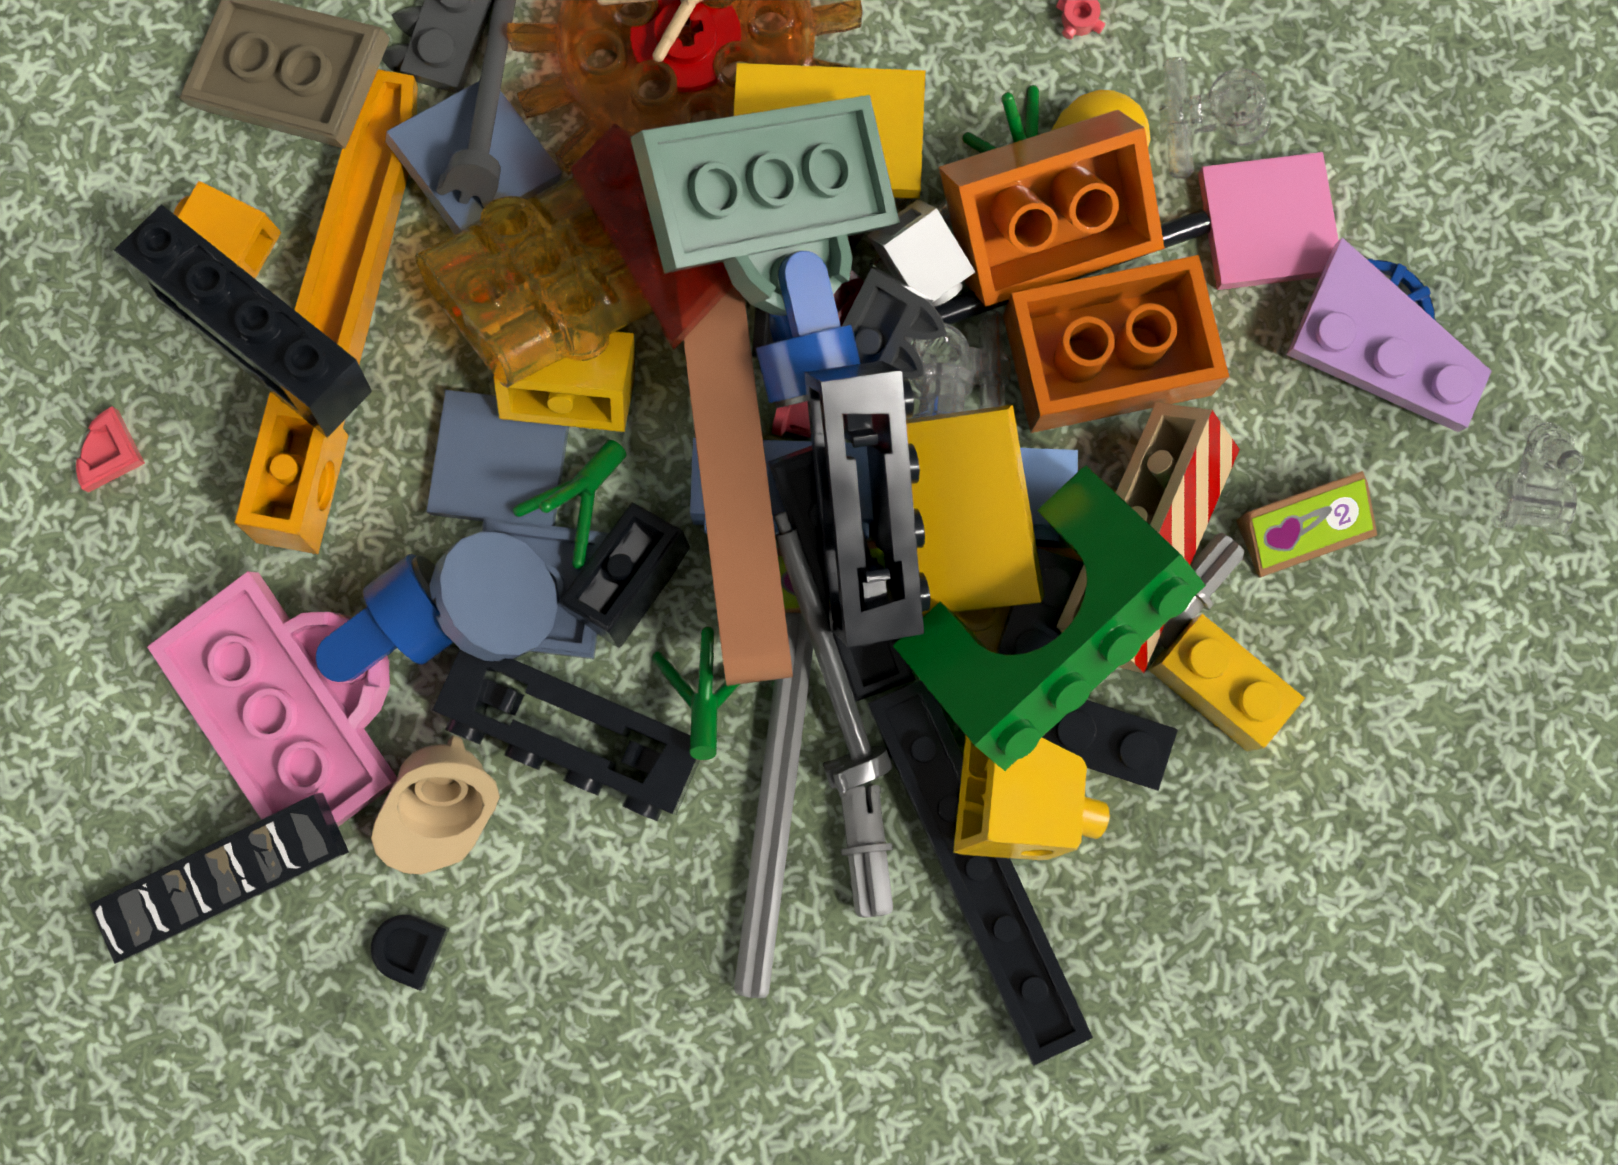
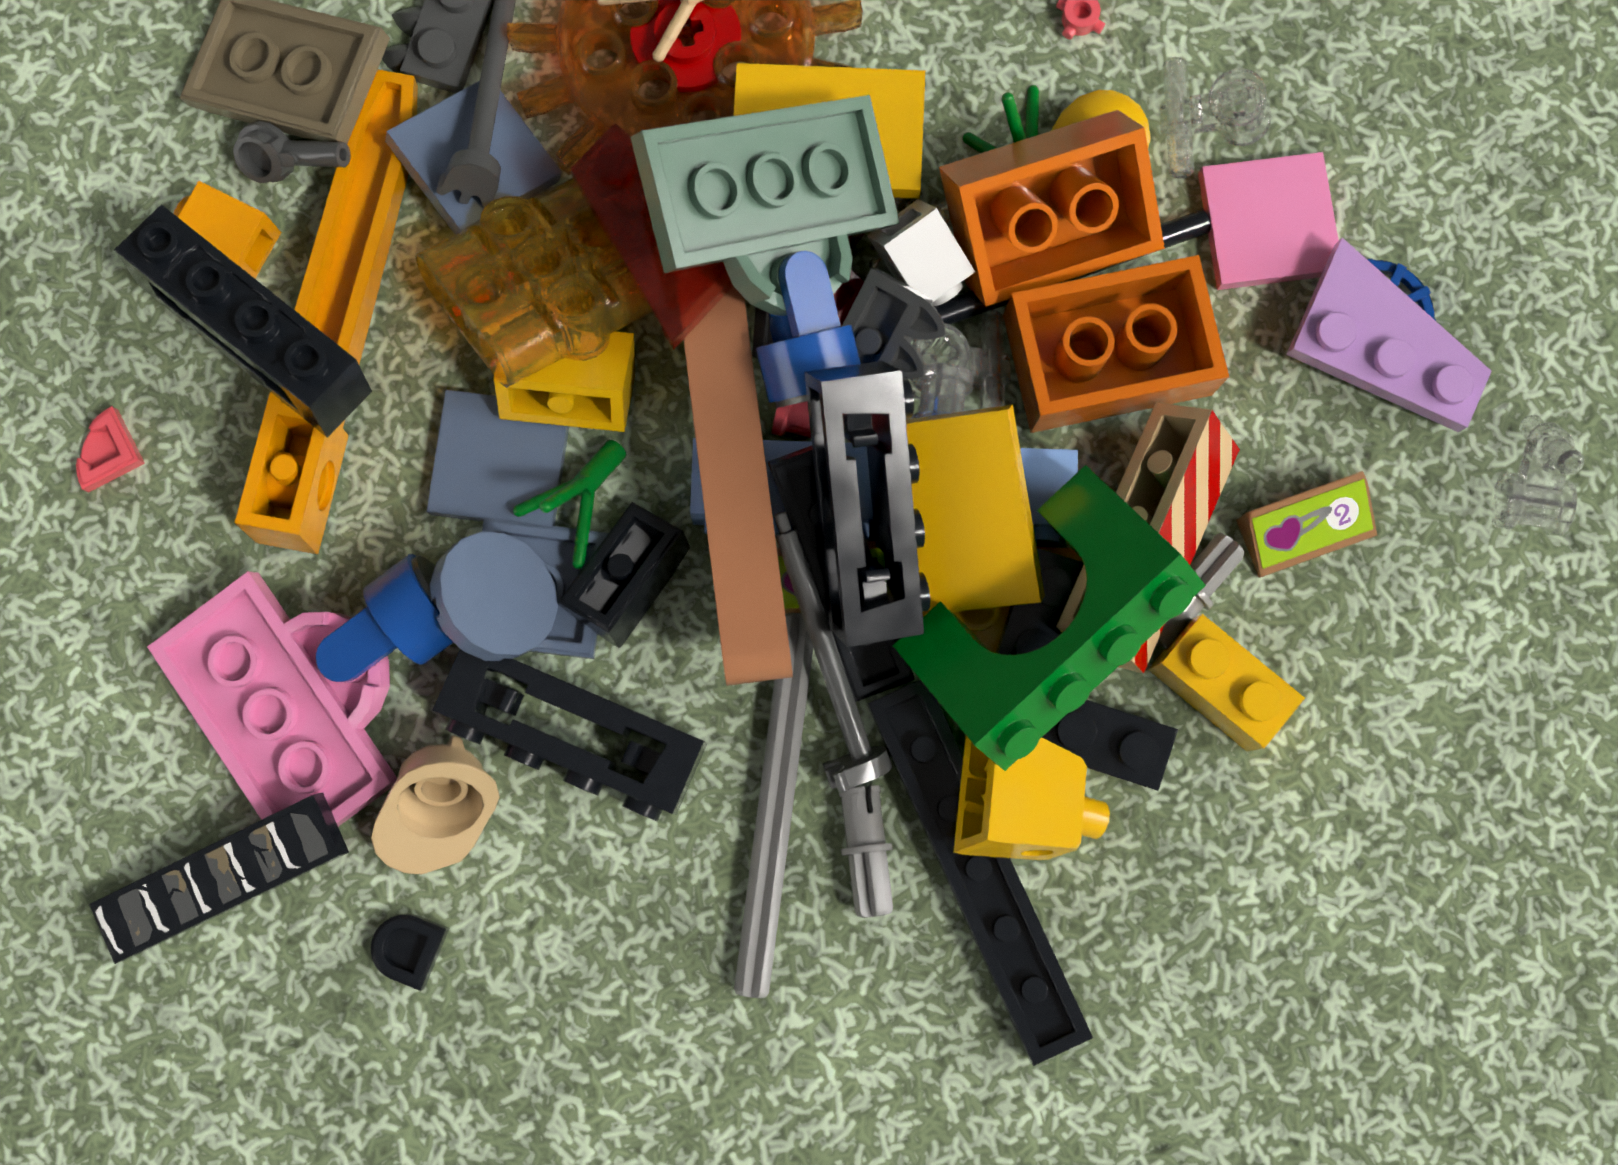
green plant [651,626,740,760] -> none
none -> dark grey plate [233,121,351,183]

